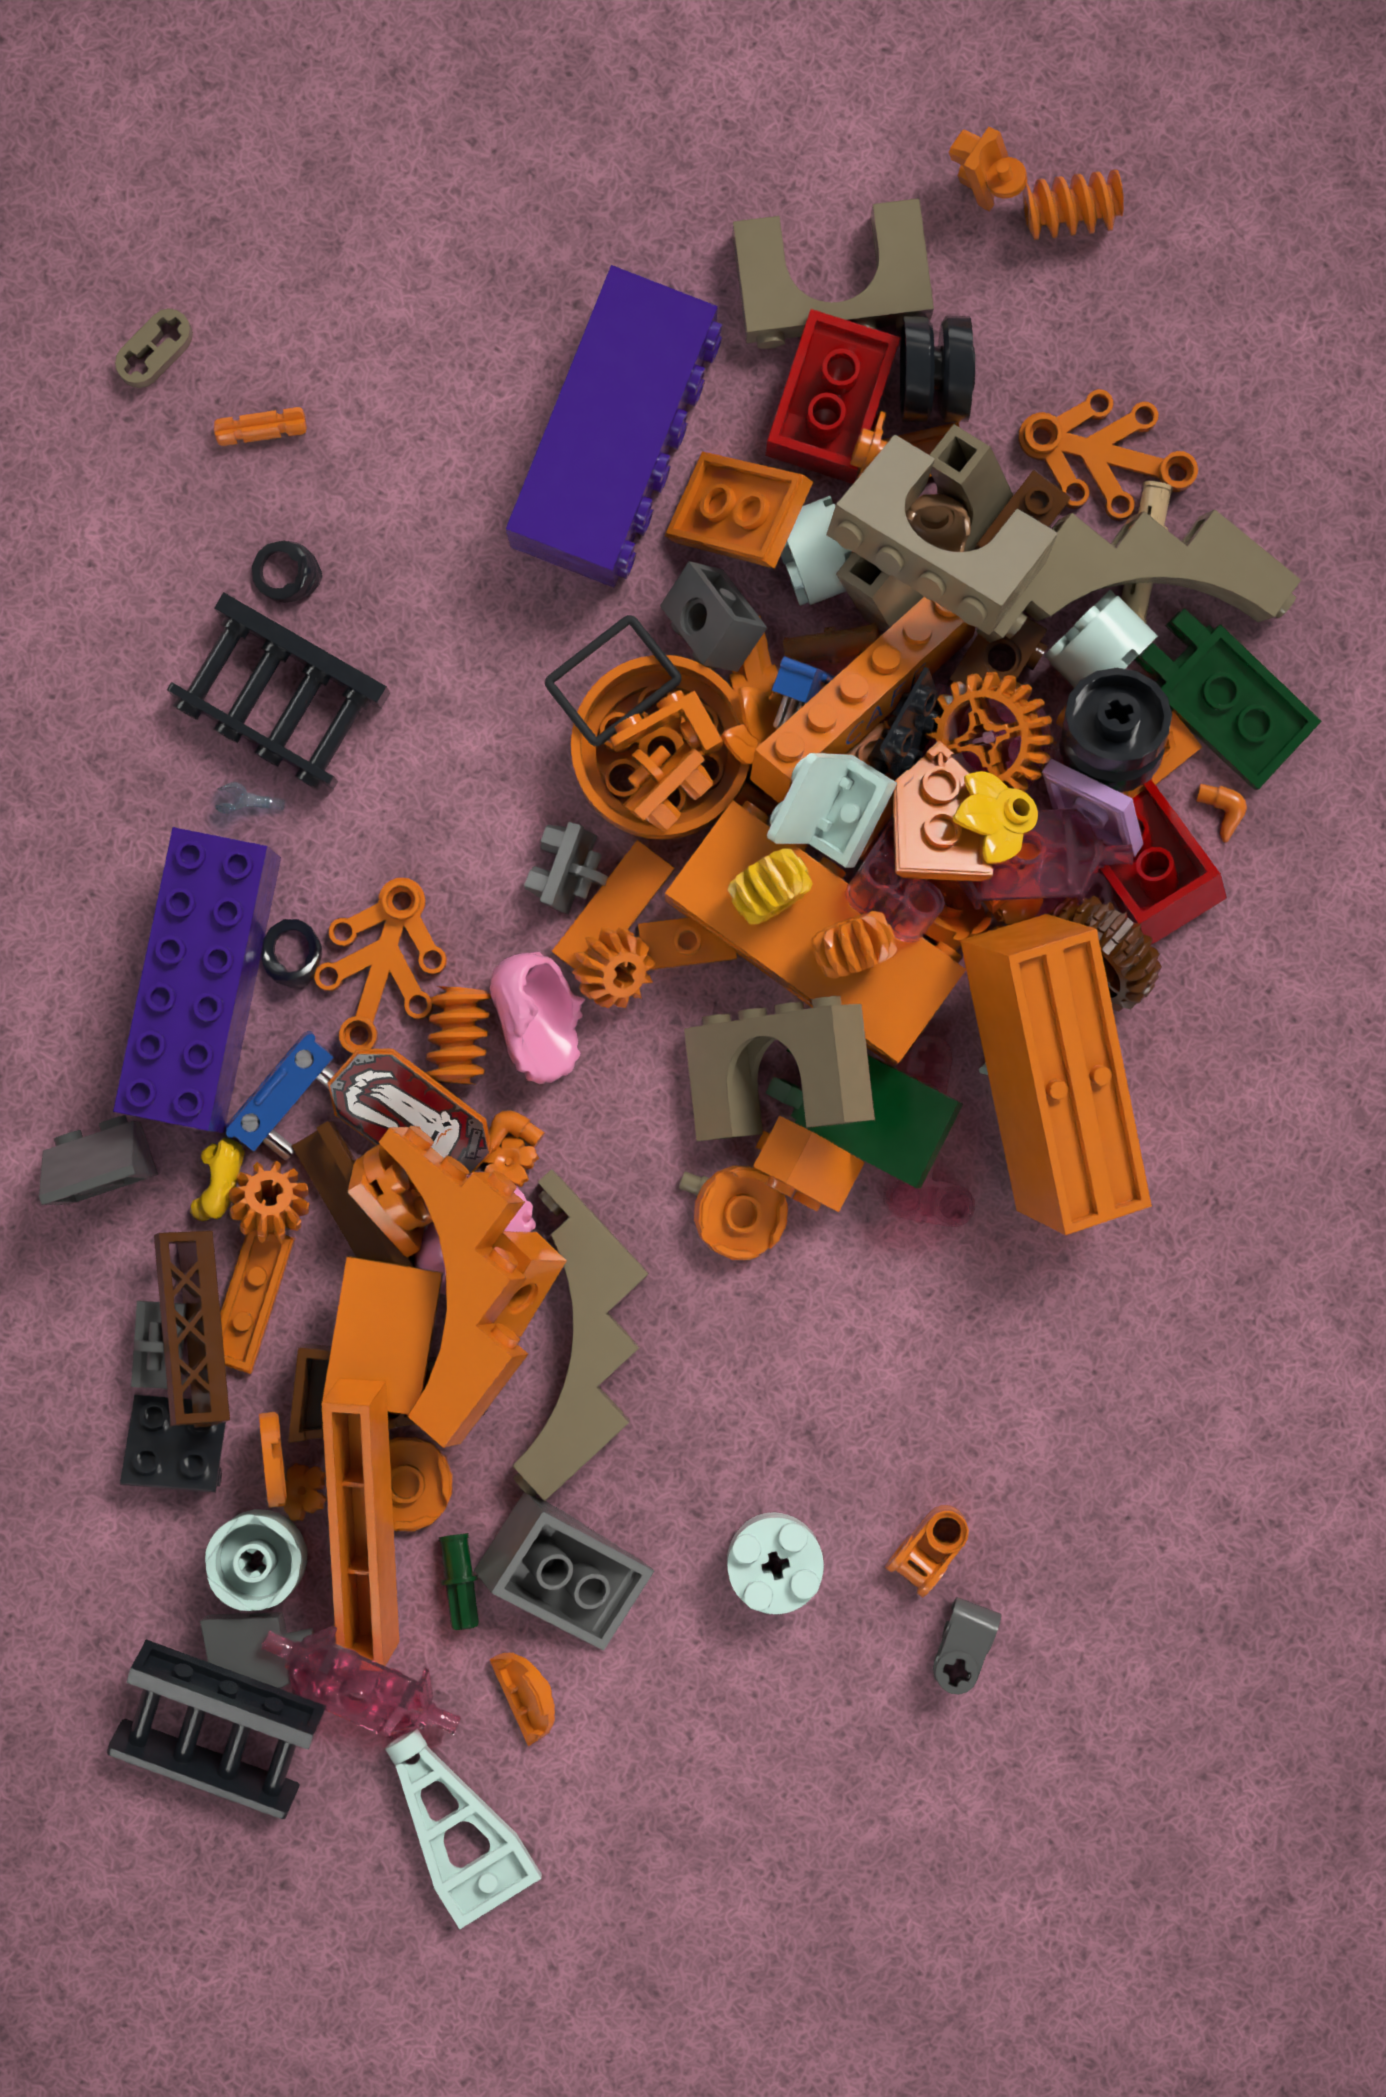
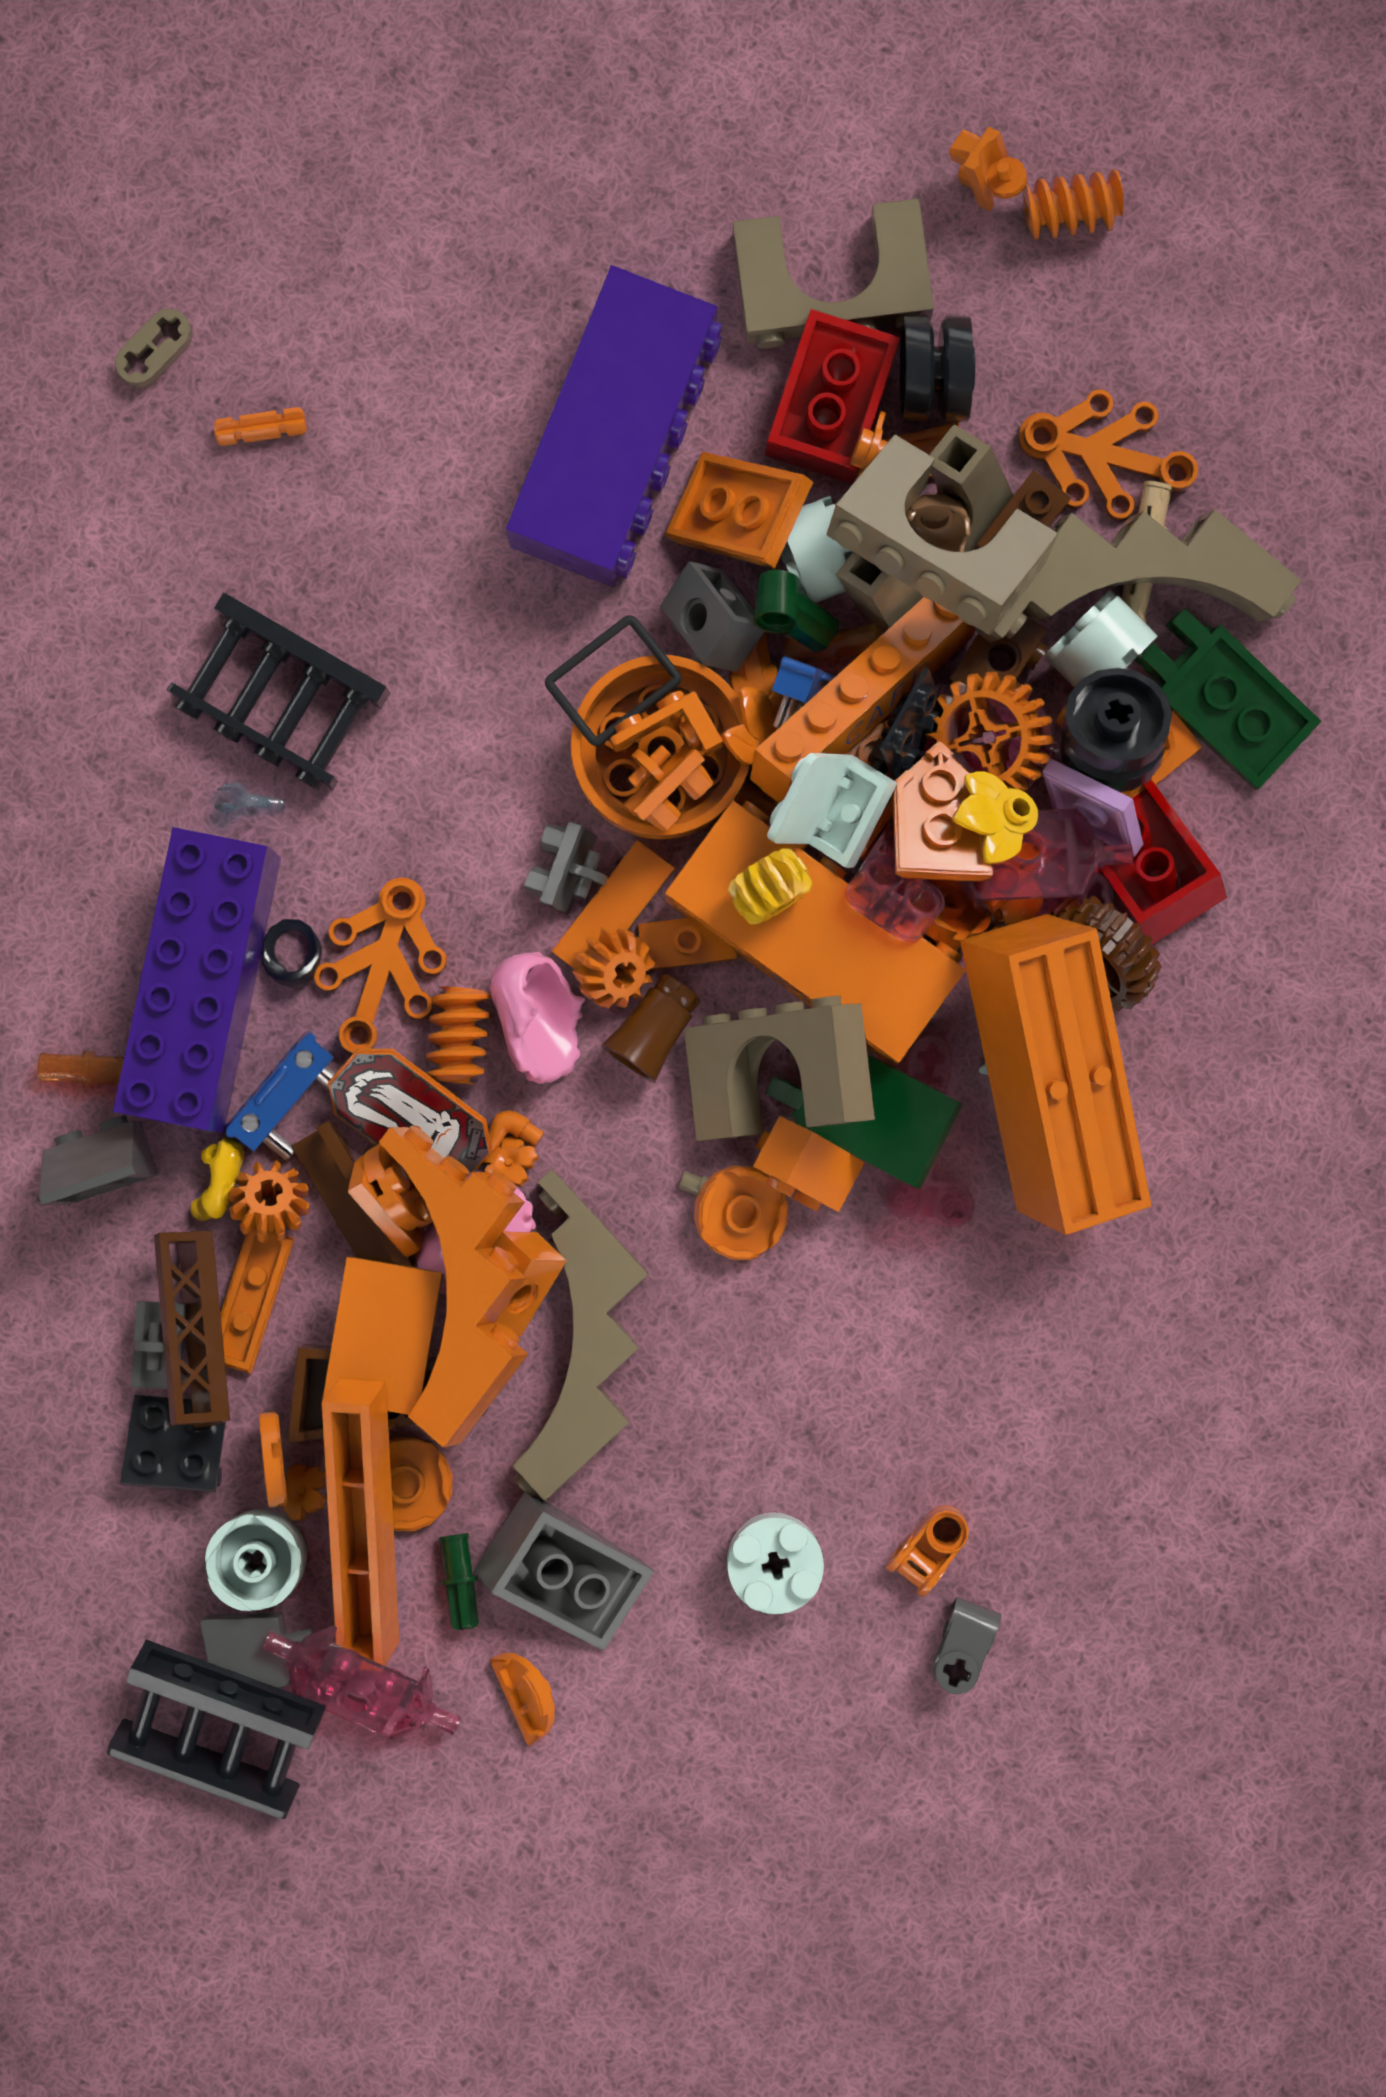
black piece [252,540,322,603] -> none
light aqua plate [385,1727,542,1929] -> none
orange gear [811,911,897,979] -> none
orange animal [1196,783,1247,843] -> none
none -> clear orange pin [37,1050,124,1088]
none -> reddish brown plant [601,974,701,1083]
none -> dark green piece [754,570,839,653]

